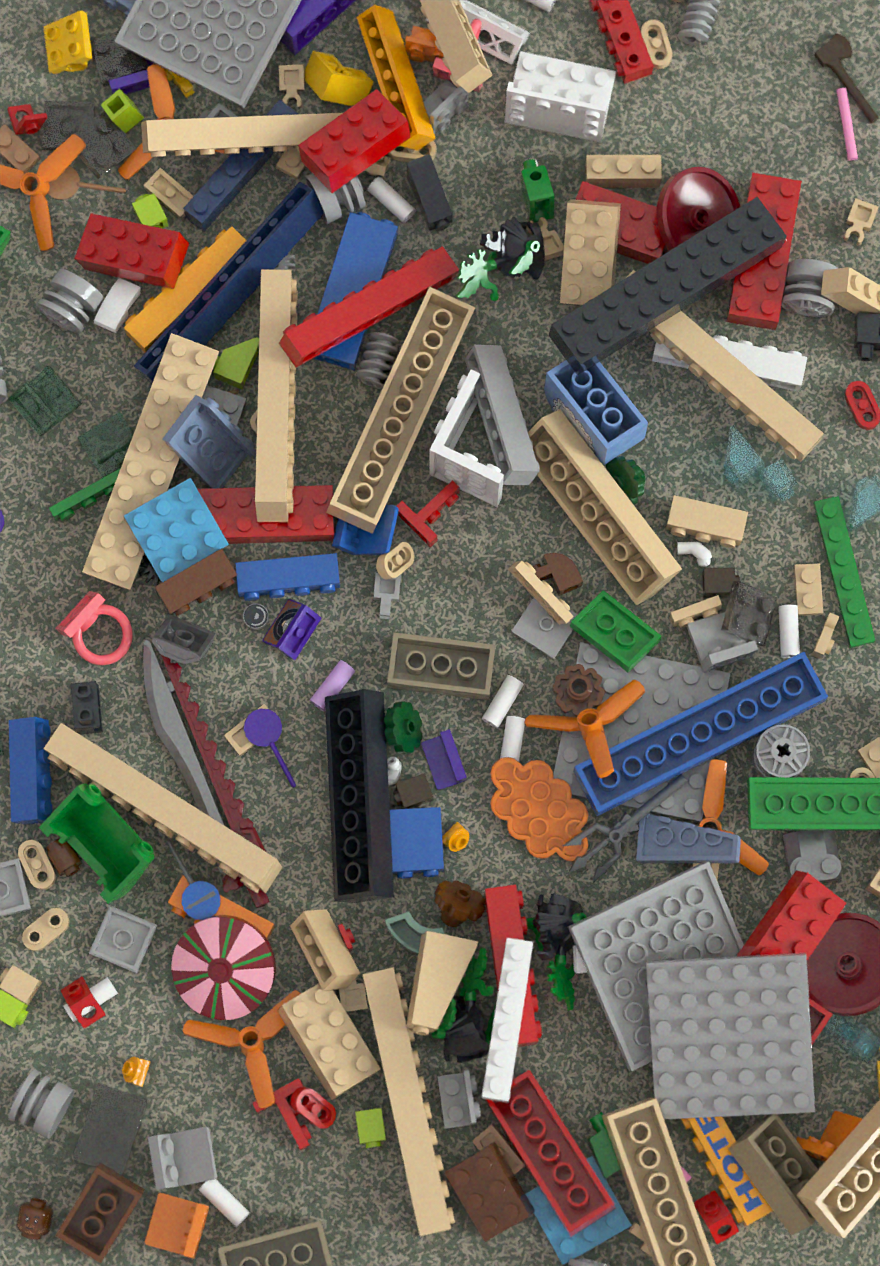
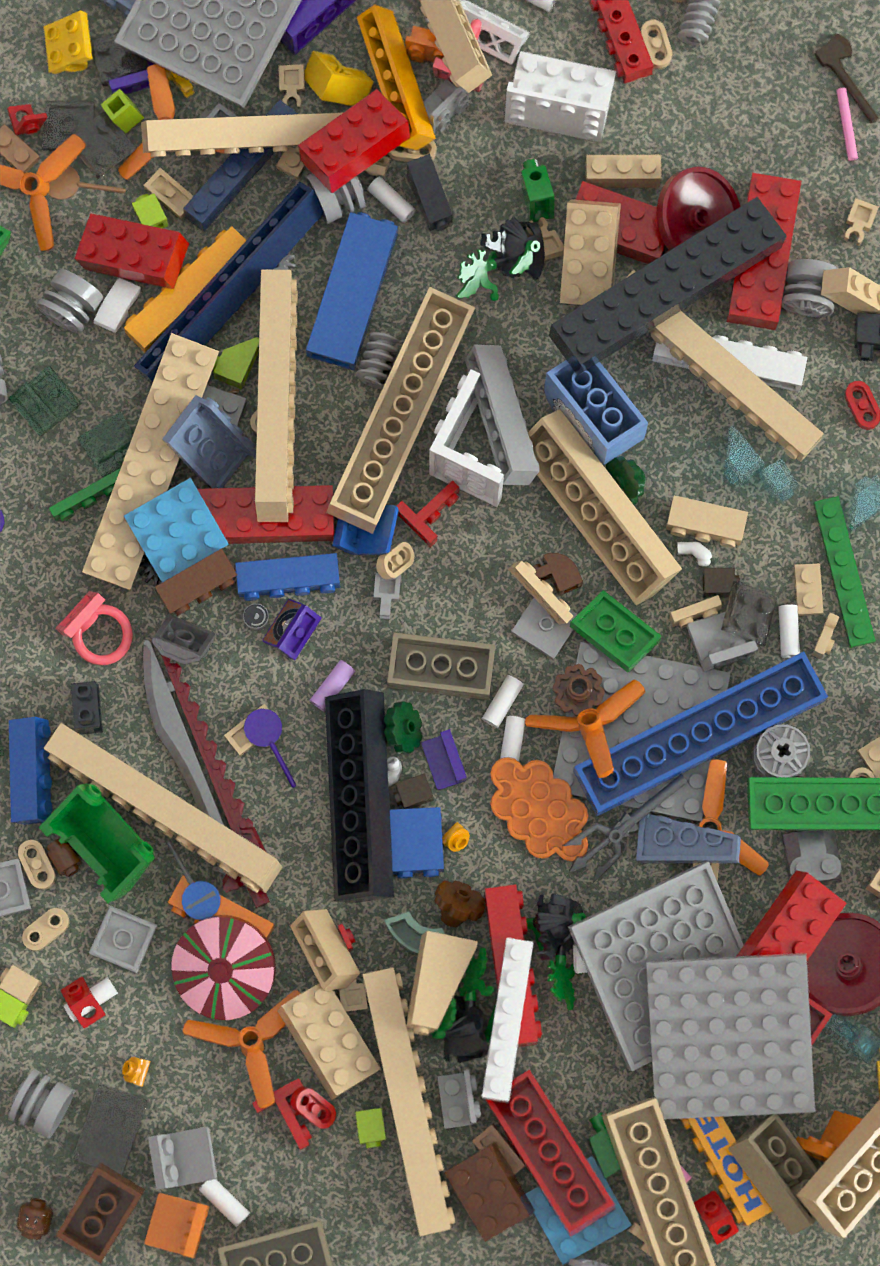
red brick [279,246,459,368] -> none

